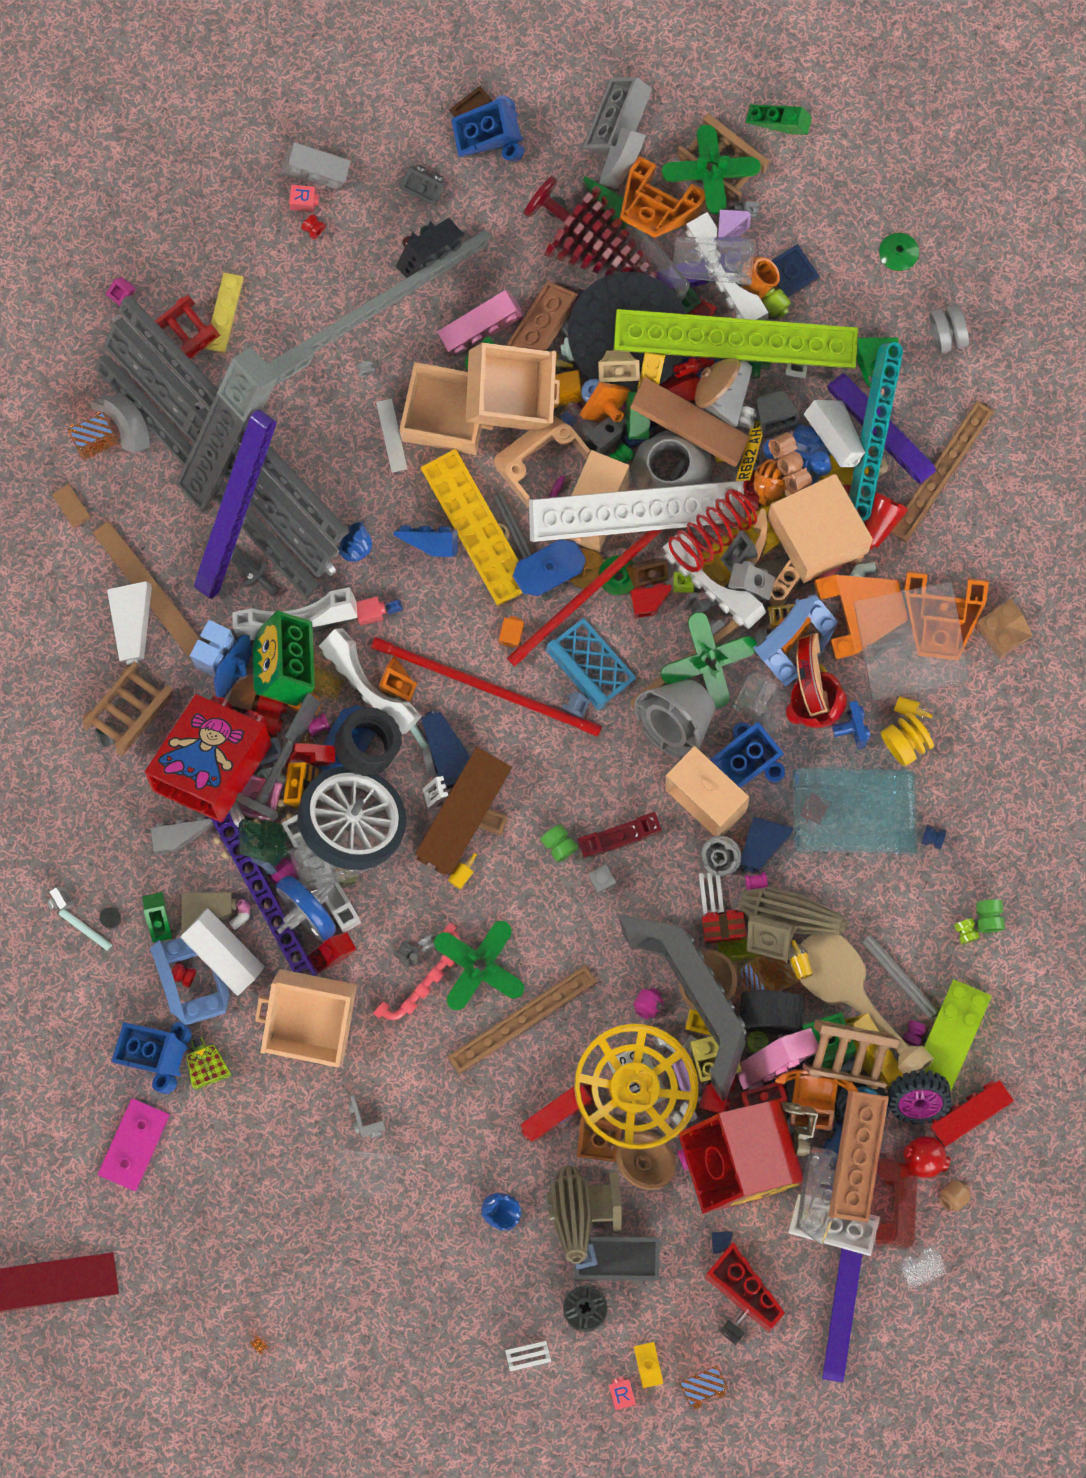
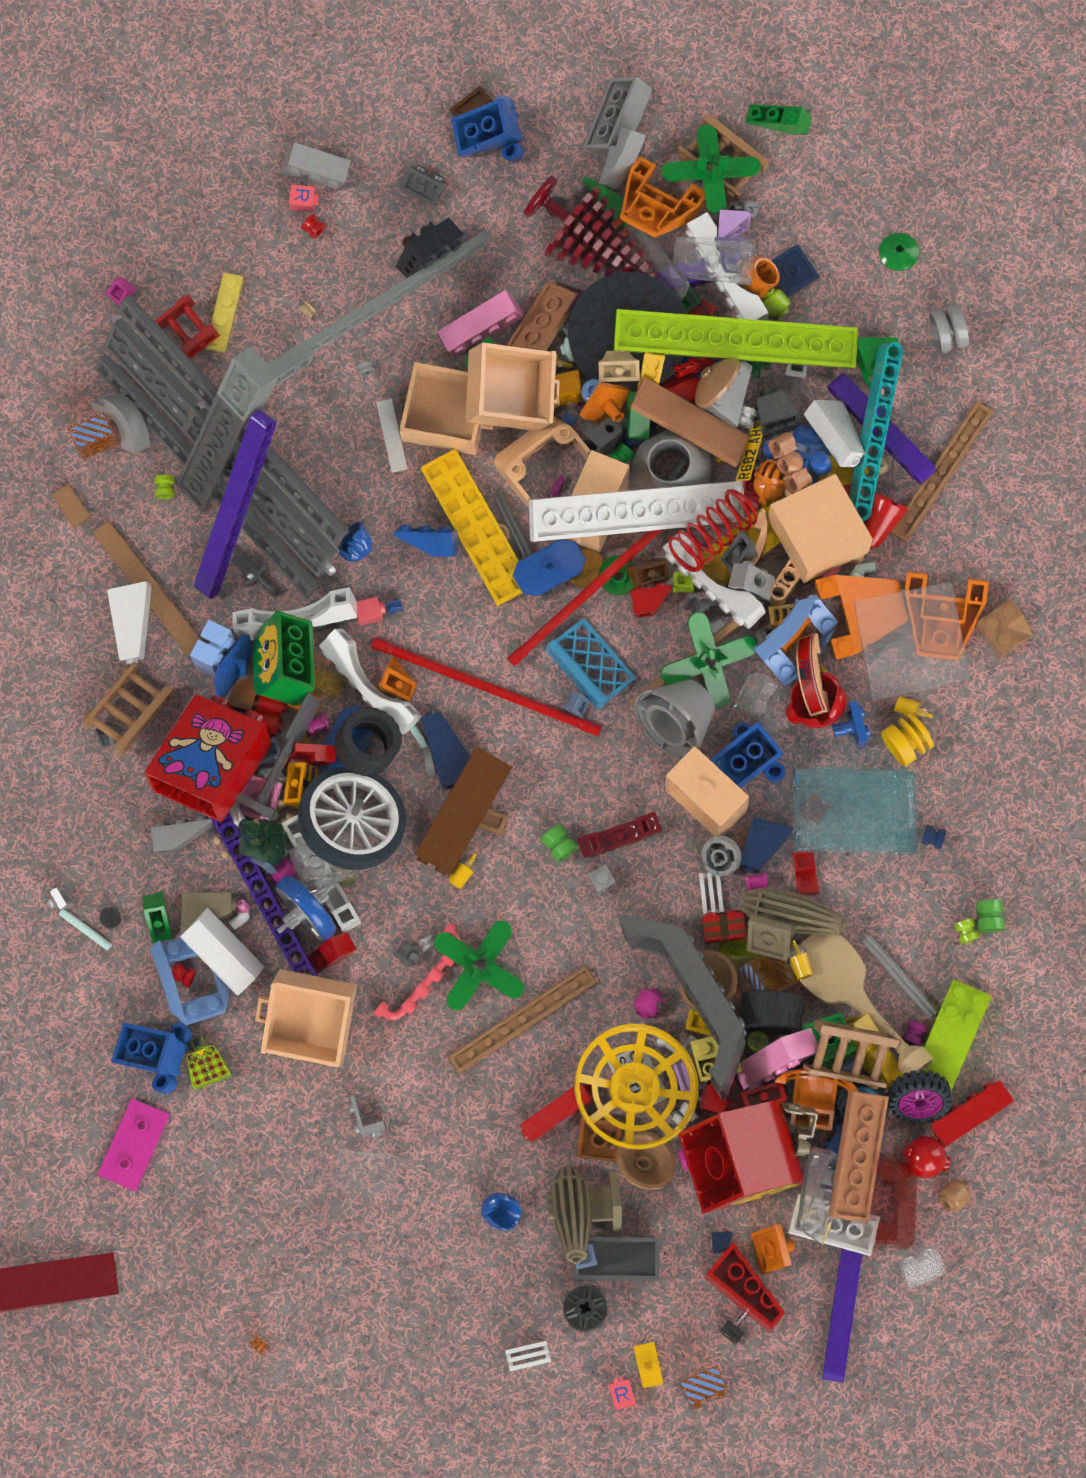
white tile [423,776,448,808] -> none
orange brick [499,616,525,649] -> none
none -> lime wheel [154,475,175,499]
none -> tan piece [299,301,316,318]
none -> orange tile [751,1224,795,1274]
none -> red slope [792,850,819,896]

